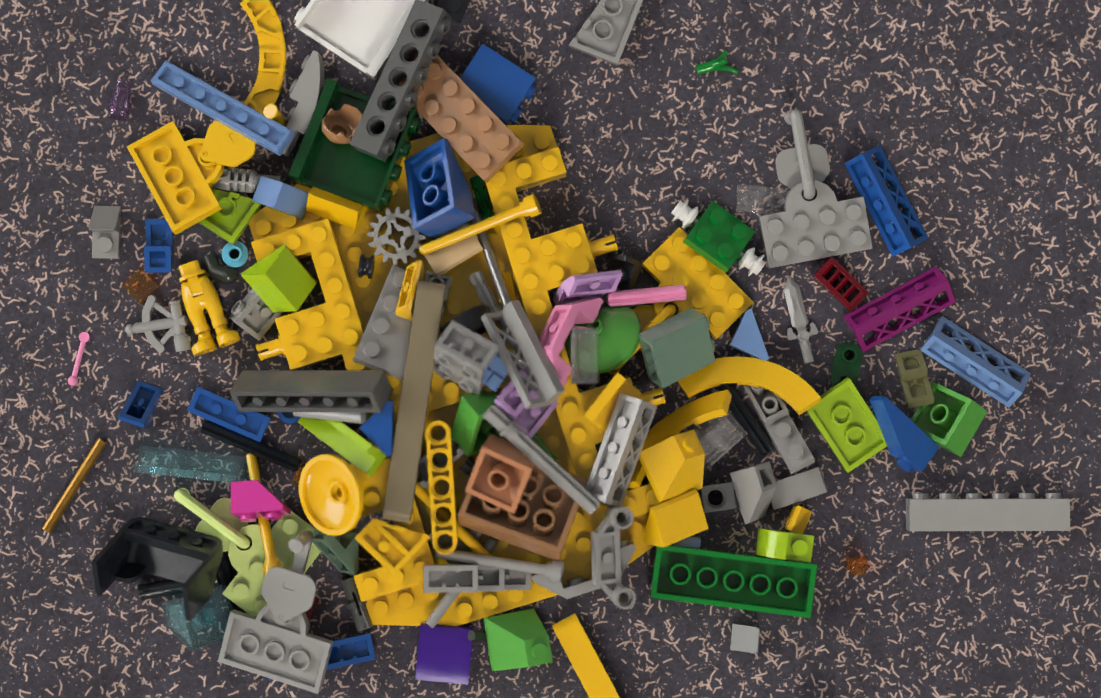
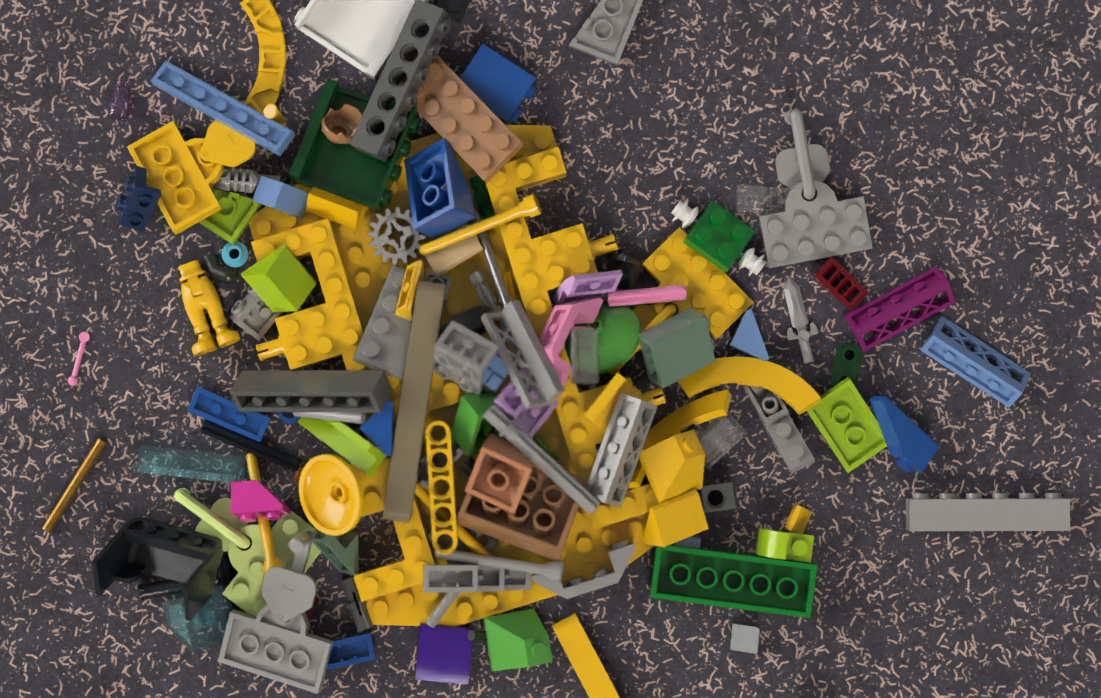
light grey slope [89,206,121,259] -> none
blue slope [118,381,163,428] -> none
clear orange tile [122,267,160,305] -> none
light grey piece [125,295,192,353] -> none
blue slope [144,219,173,273] -> none
light grey slope [282,50,325,158] -> none
yellow wing [354,518,430,576] -> none
black bush [358,254,375,279] -> none
light grey plate [590,506,636,609] -> none
green bar [696,50,738,75] -> none
black axle [721,385,774,456] -> none
light grey slope [730,461,777,524] -> none
light grey slope [771,467,828,510] -> none
blue fence [844,145,929,257] -> none
clear orange plate [844,556,870,575] -> none
olive slope [895,349,934,409] -> none
bright green slope [911,382,987,457] -> none
none -> dark blue bracket [115,166,161,231]

